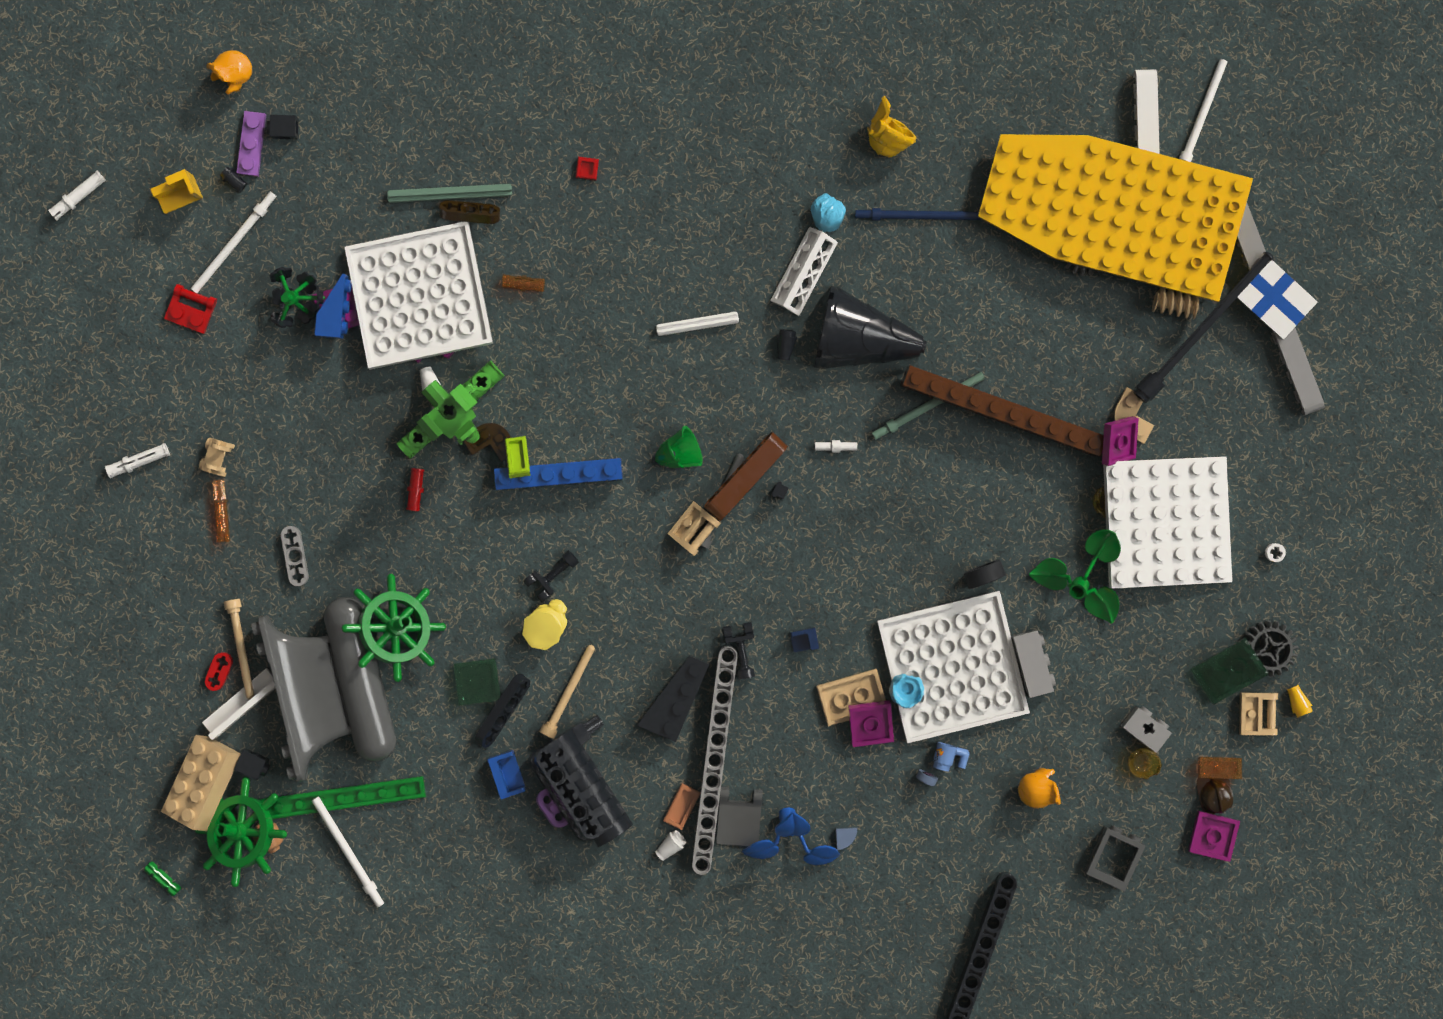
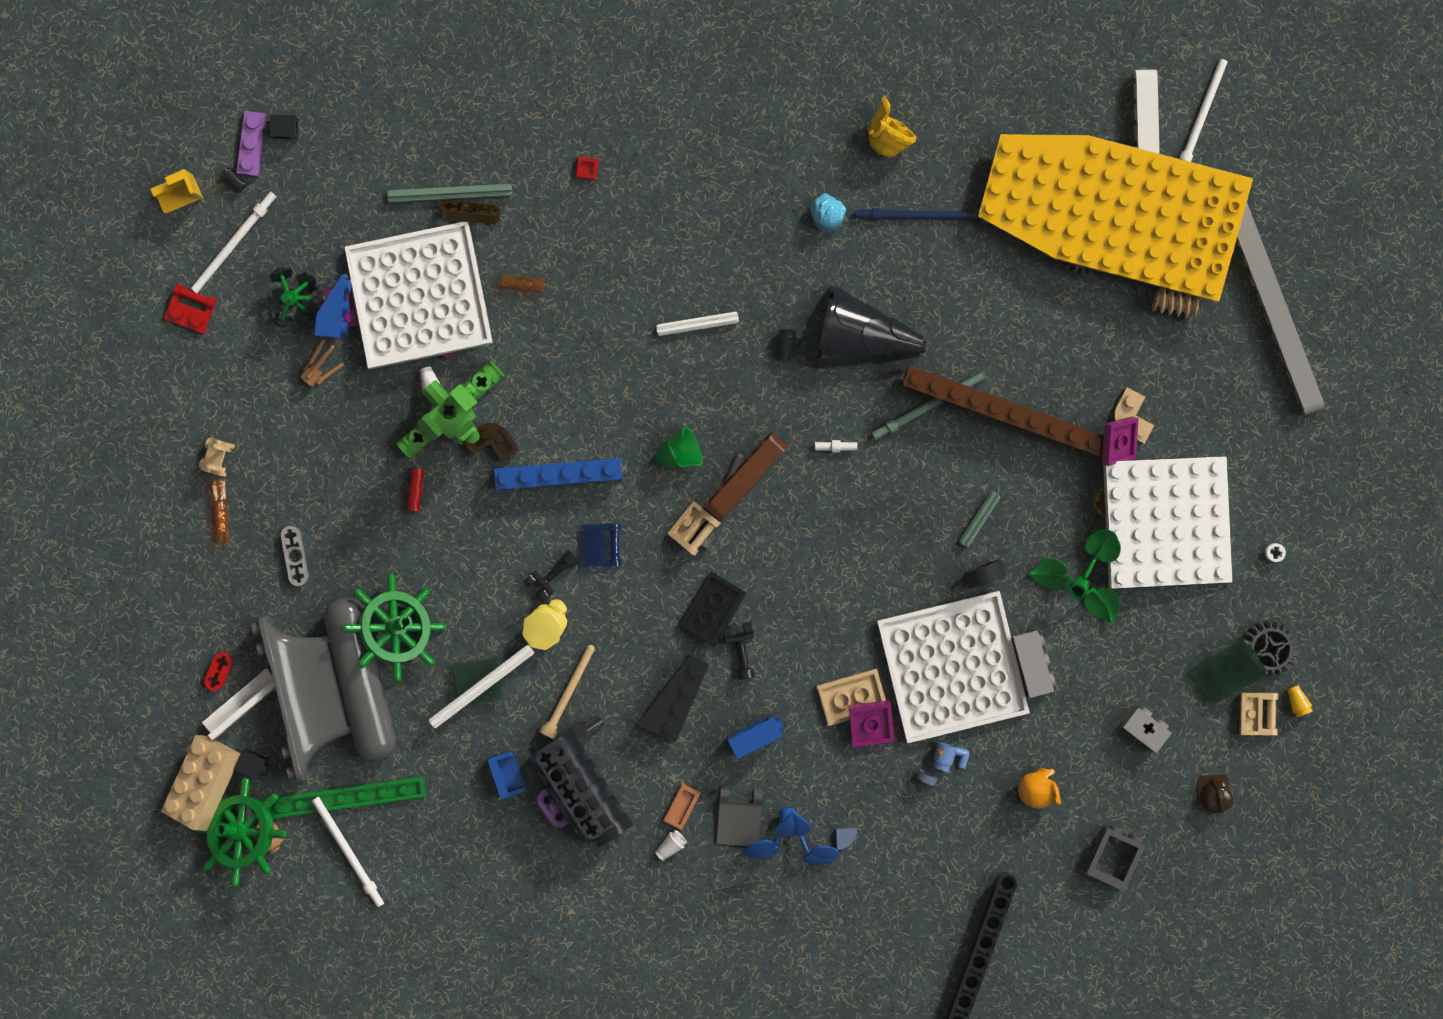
white pin [48,170,106,220] -> none
white pin [105,443,170,478] -> none
green axle [144,862,181,896] -> none
light orange hair [206,50,252,94] -> none
tan piece [223,599,254,699] -> none
black beam [475,674,531,748] -> none
lime tile [505,436,531,478] -> none
light grey beam [692,646,737,875] -> none
white fence [770,227,838,316] -> none
black piece [772,482,789,499] -> none
dark blue panel [790,627,819,652] -> none
medium azure hair [889,674,924,708] -> none
clear yellow hair [1128,747,1162,779] -> none
flag [1133,252,1317,403] -> none
magenta plate [1188,810,1240,862] -> none
clear orange plate [1198,757,1242,780] -> none
none -> medium nougat plant [300,339,344,387]
none -> white axle [429,645,534,728]
none -> clear blue plate [583,524,622,566]
none -> black tile [679,571,747,647]
none -> blue window [728,714,784,759]
none -> sand green axle [959,491,1000,547]

